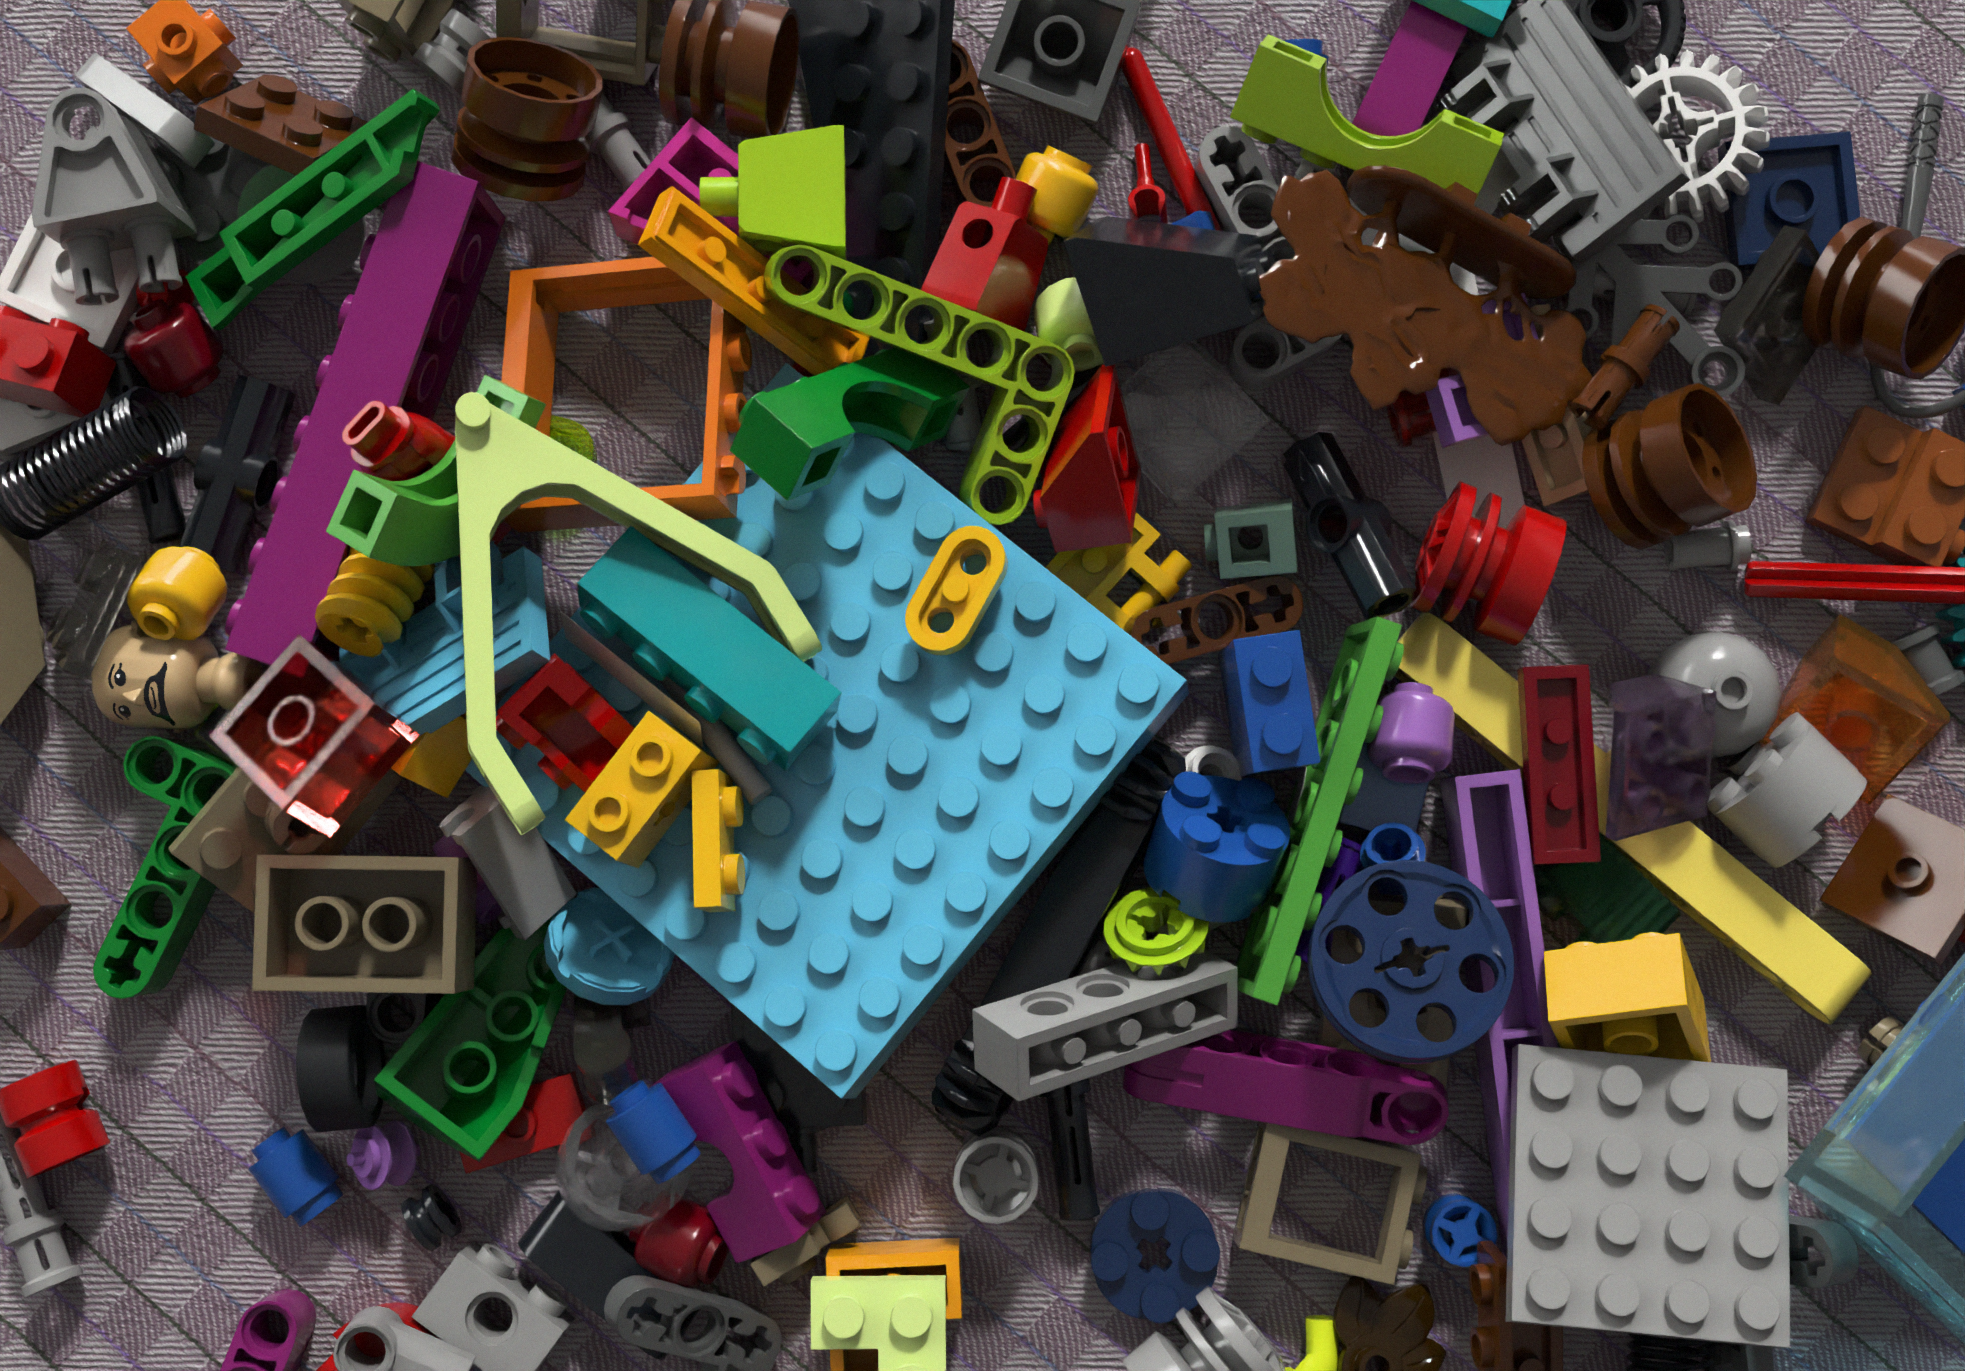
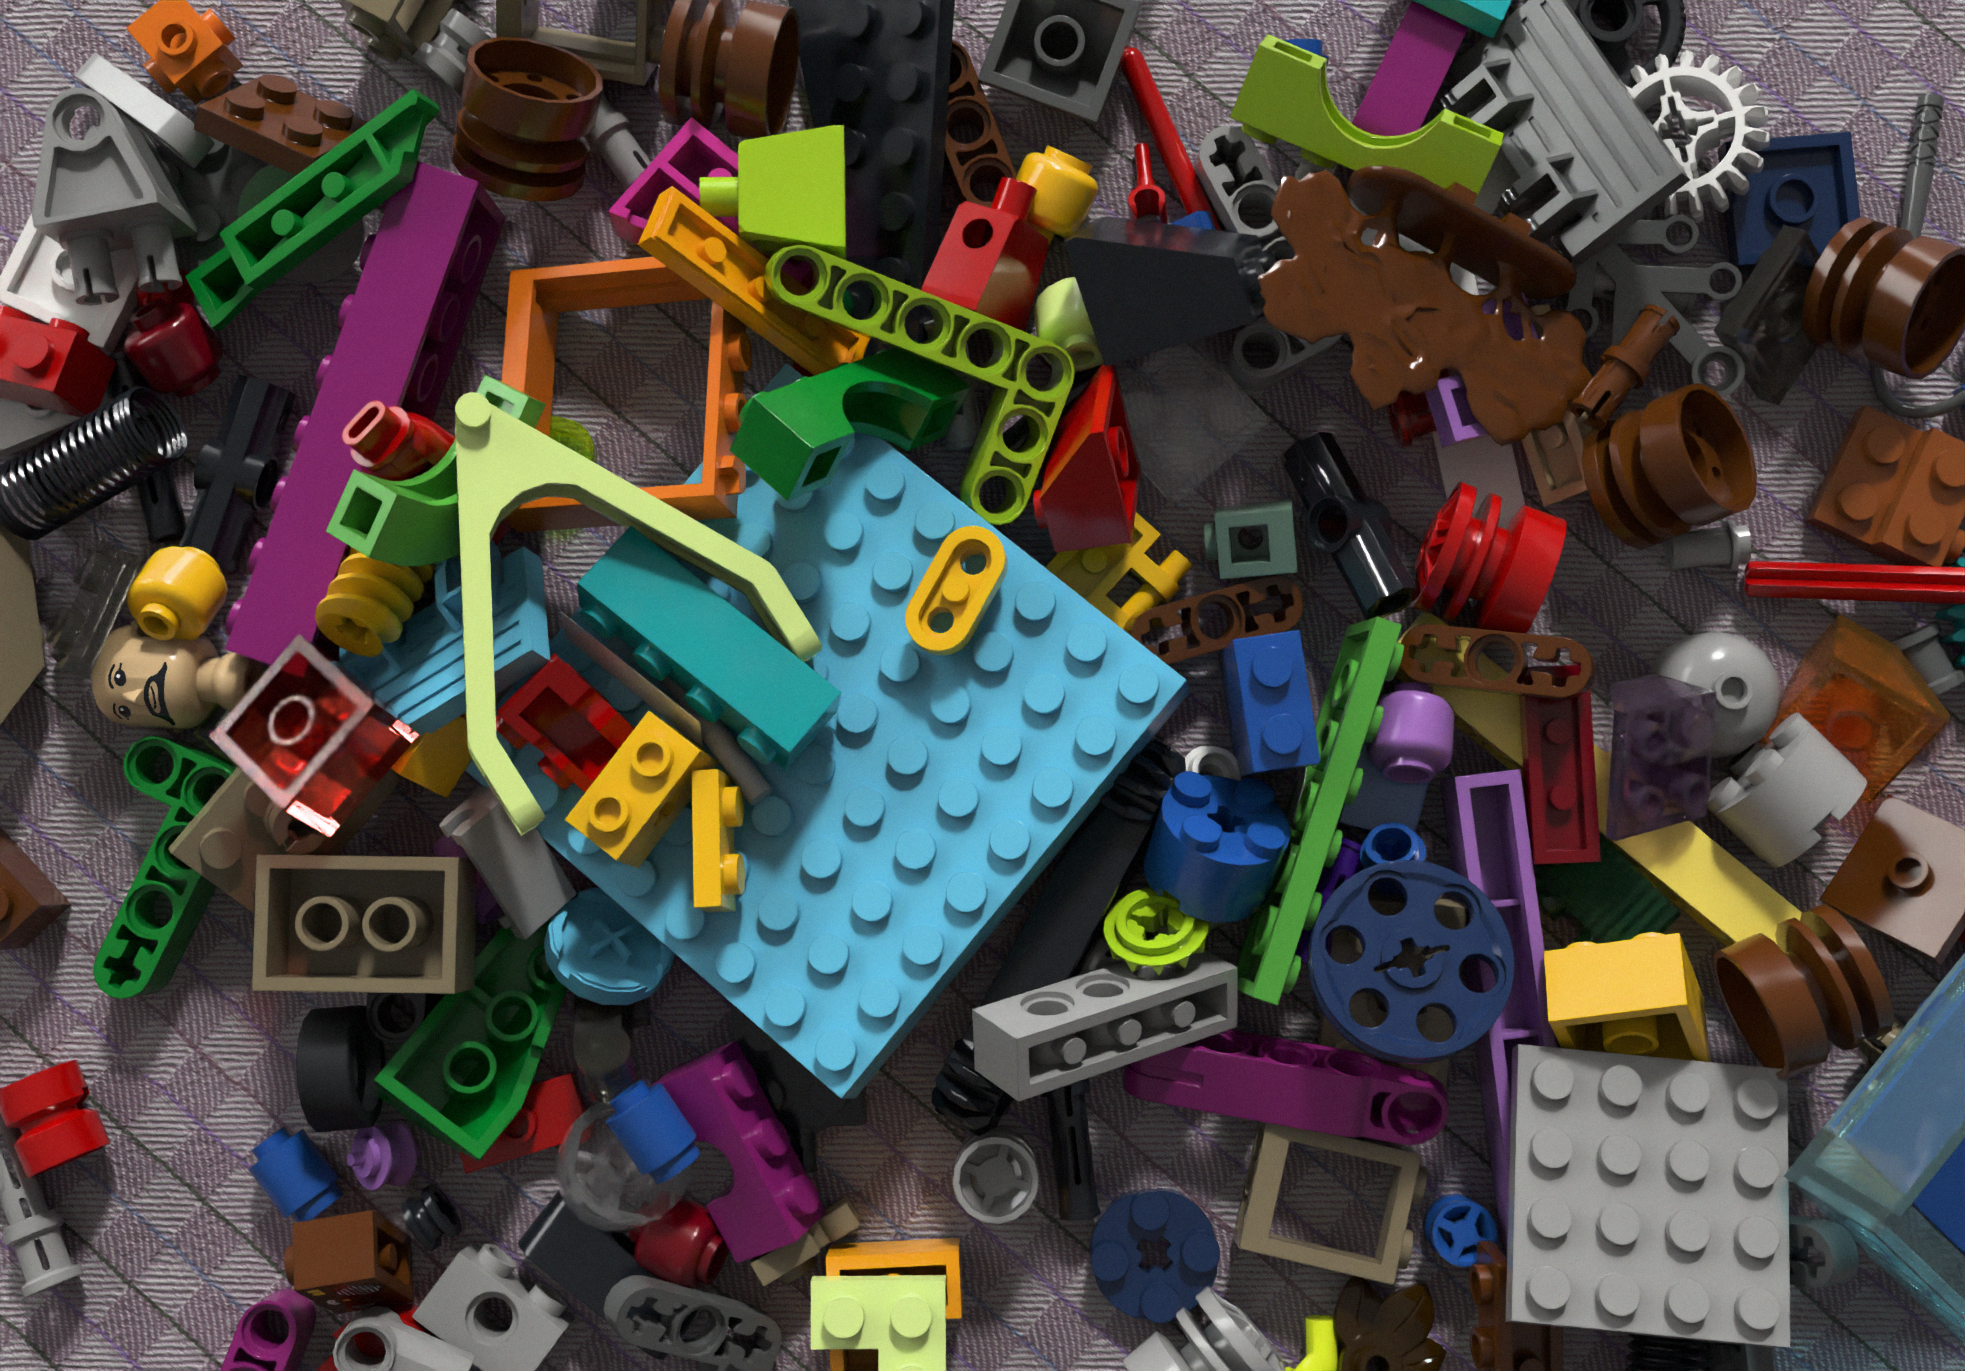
none -> reddish brown brick [284,1210,414,1314]
none -> reddish brown beam [1400,624,1596,700]
none -> reddish brown wheel [1713,904,1894,1080]

